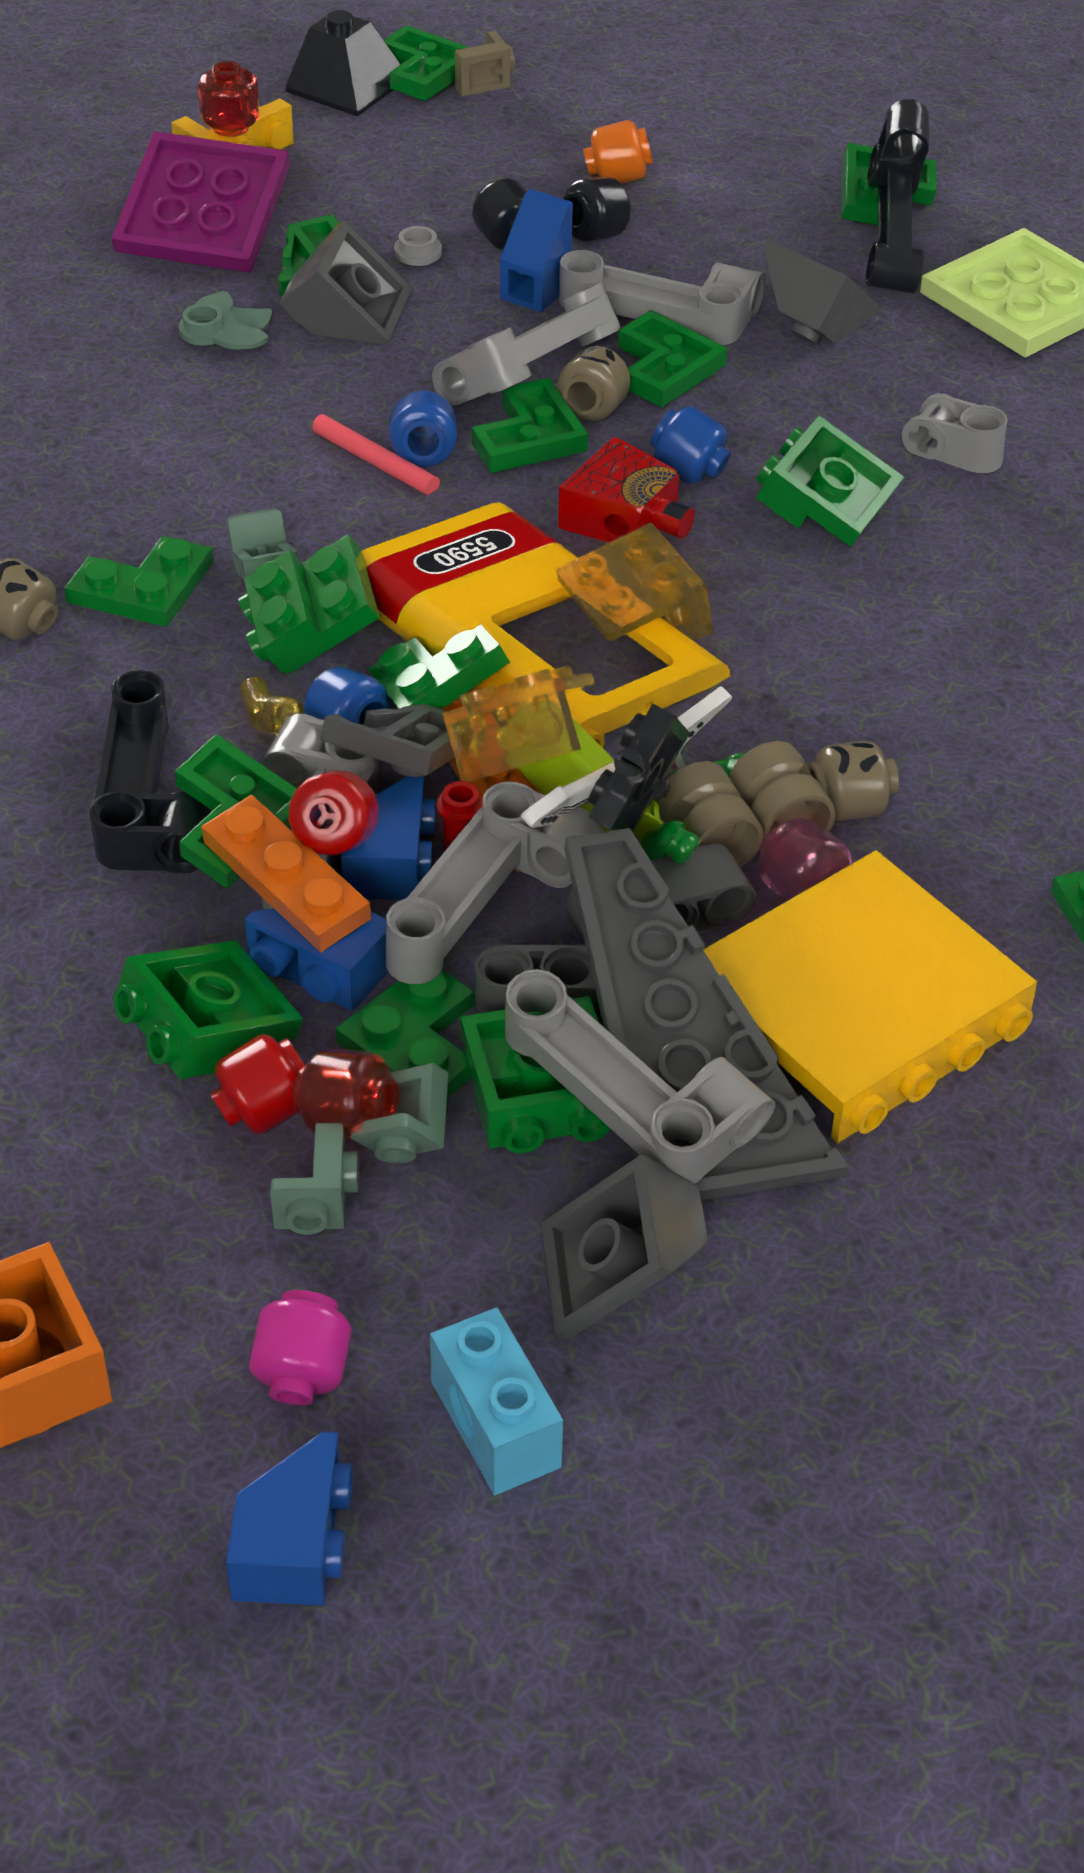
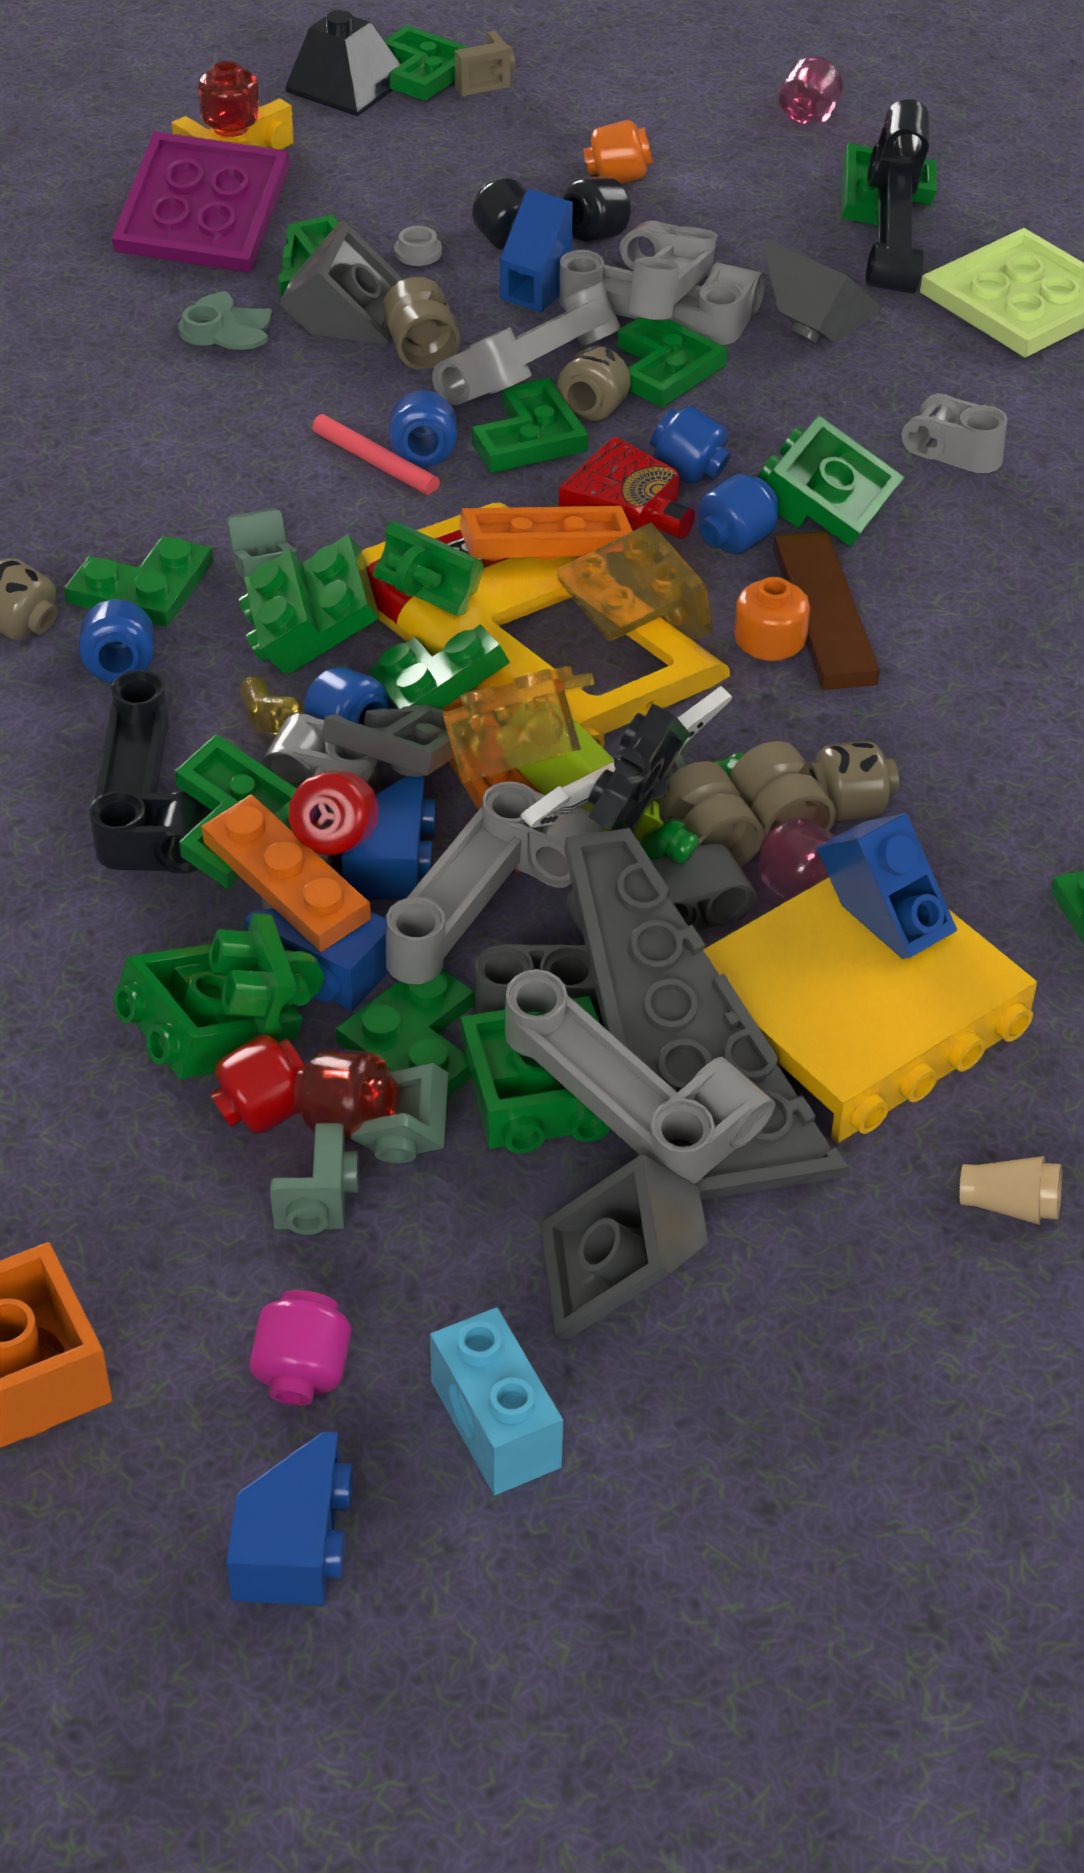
red pin [436,781,483,851] -> none
none -> blue head [79,599,155,683]
none -> green hips [208,913,324,1039]
none -> green hips [373,521,484,616]
none -> dark tan wheel [382,277,461,370]
none -> orange plate [459,506,635,561]
none -> light grey piece [619,221,717,320]
none -> blue head [698,473,778,554]
none -> orange head [734,577,810,661]
none -> reddish brown tile [773,531,880,690]
none -> clear pink head [778,57,843,124]
none -> blue slope [816,813,957,959]
none -> tan cone [960,1156,1062,1225]

